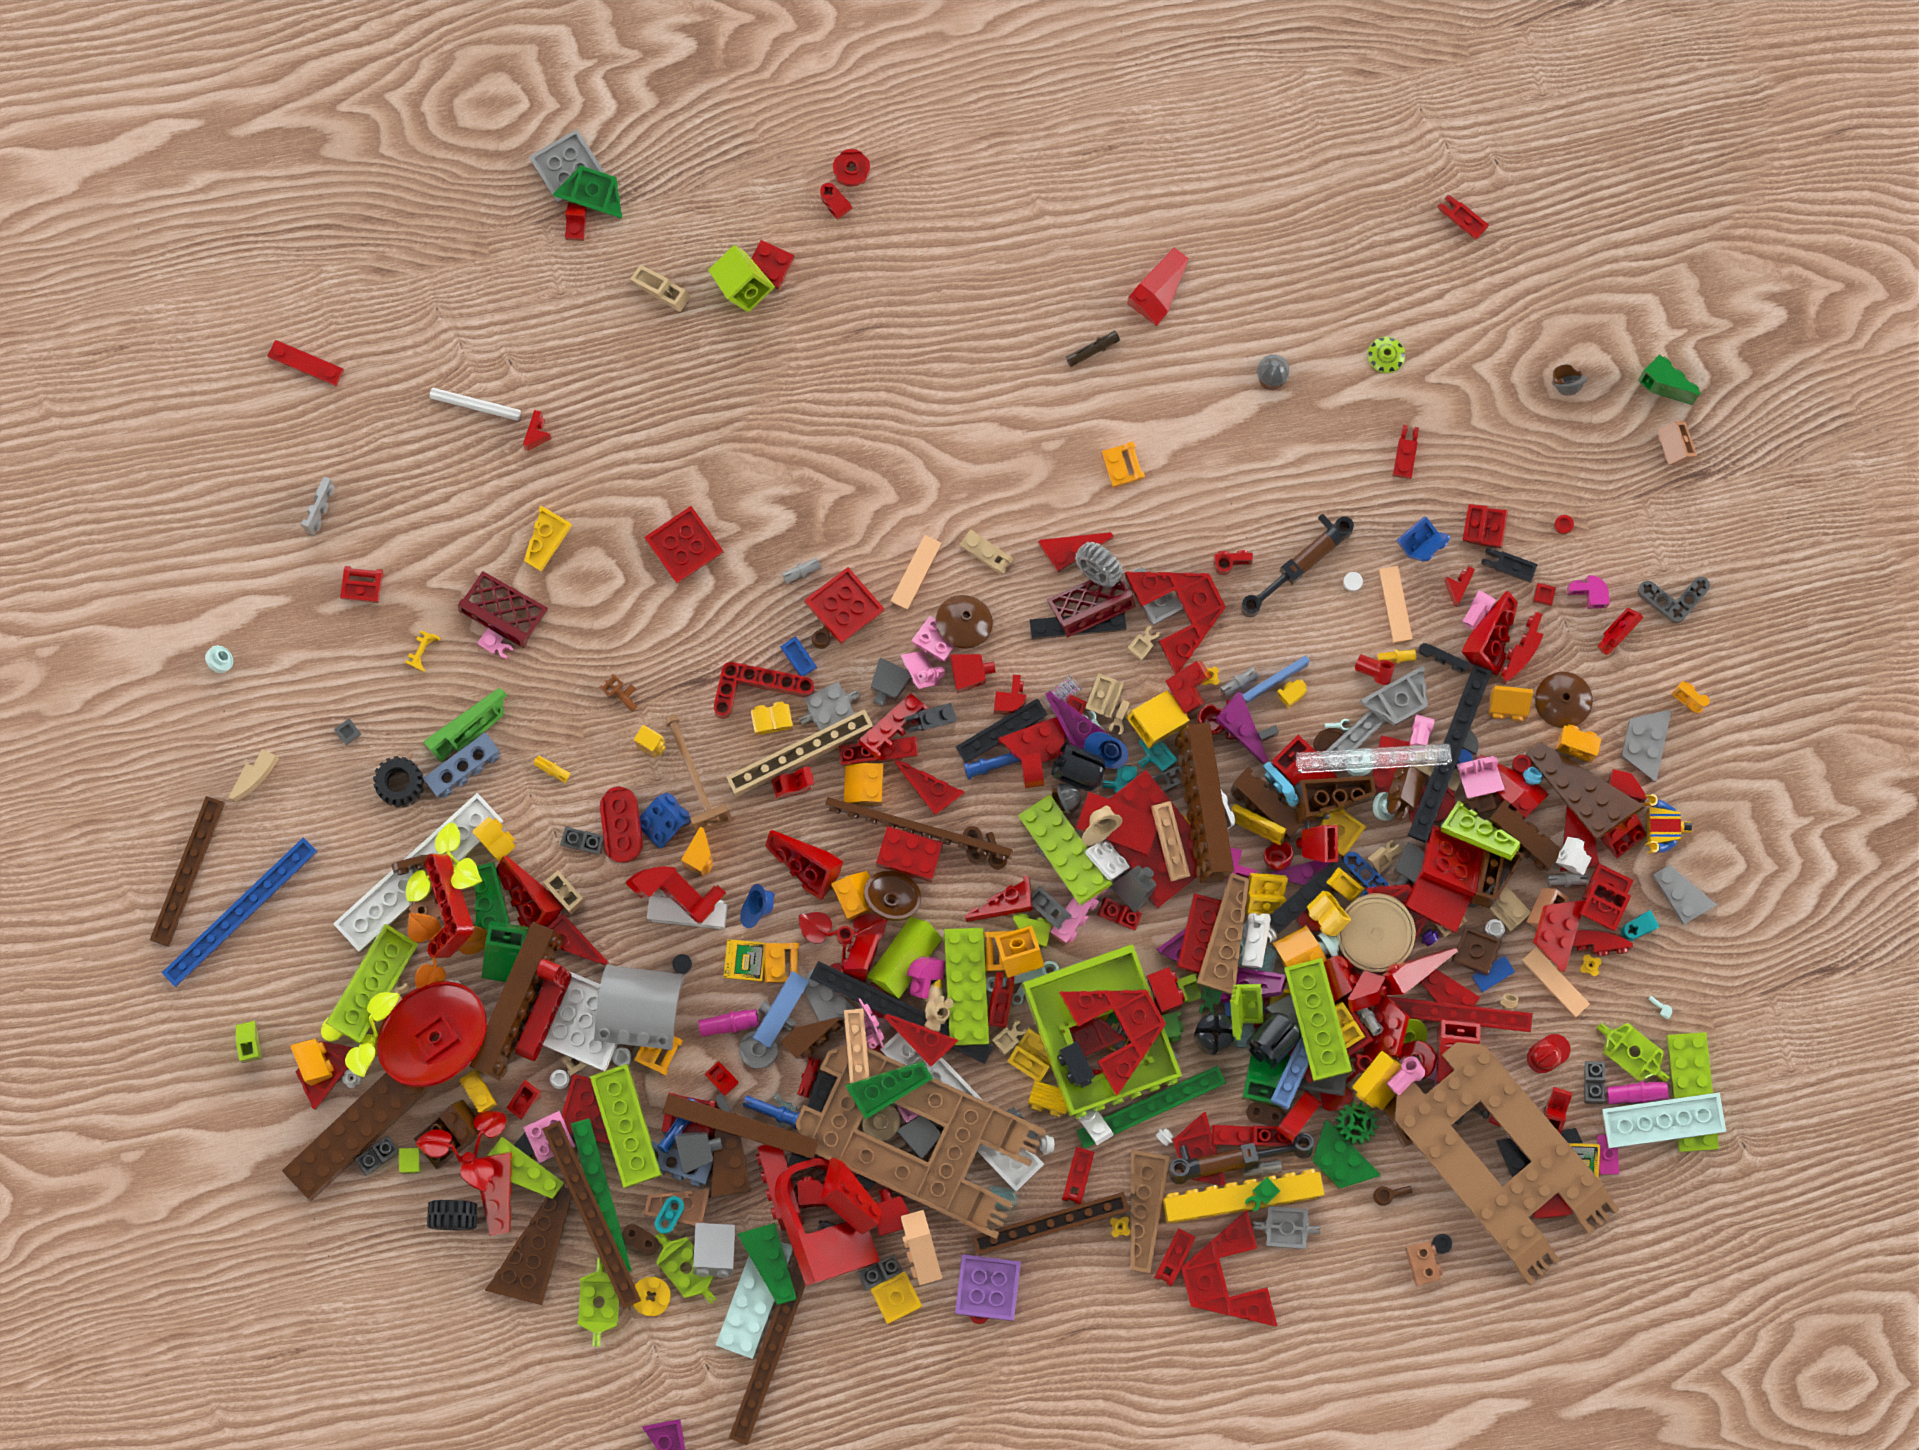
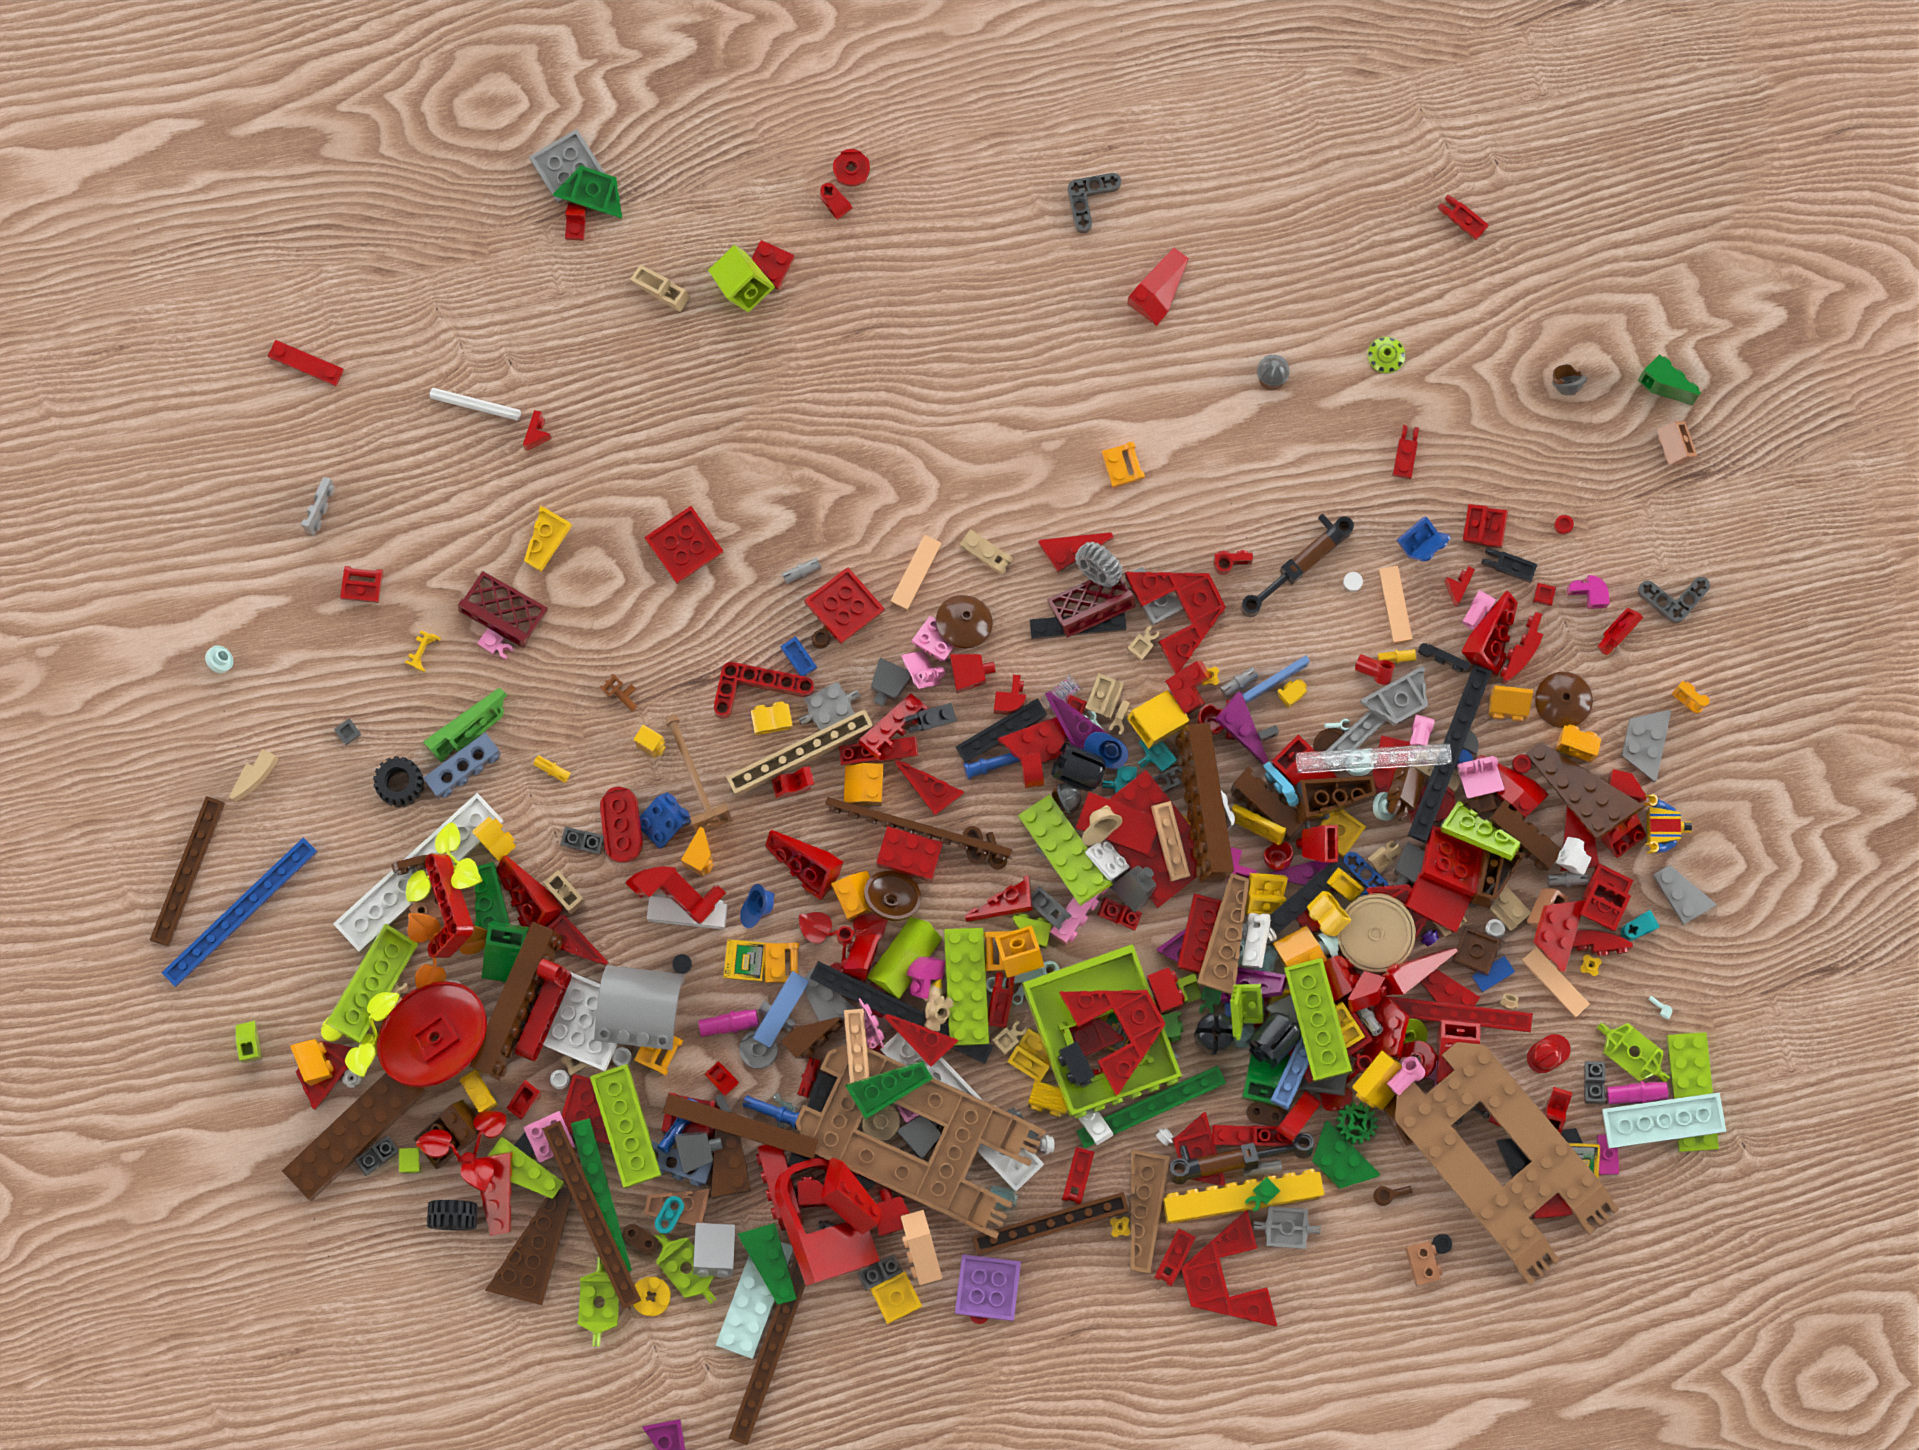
dark brown pin [1065,330,1121,367] -> none
medium azure plate [1523,767,1542,785] -> none
none -> dark grey beam [1068,173,1121,233]

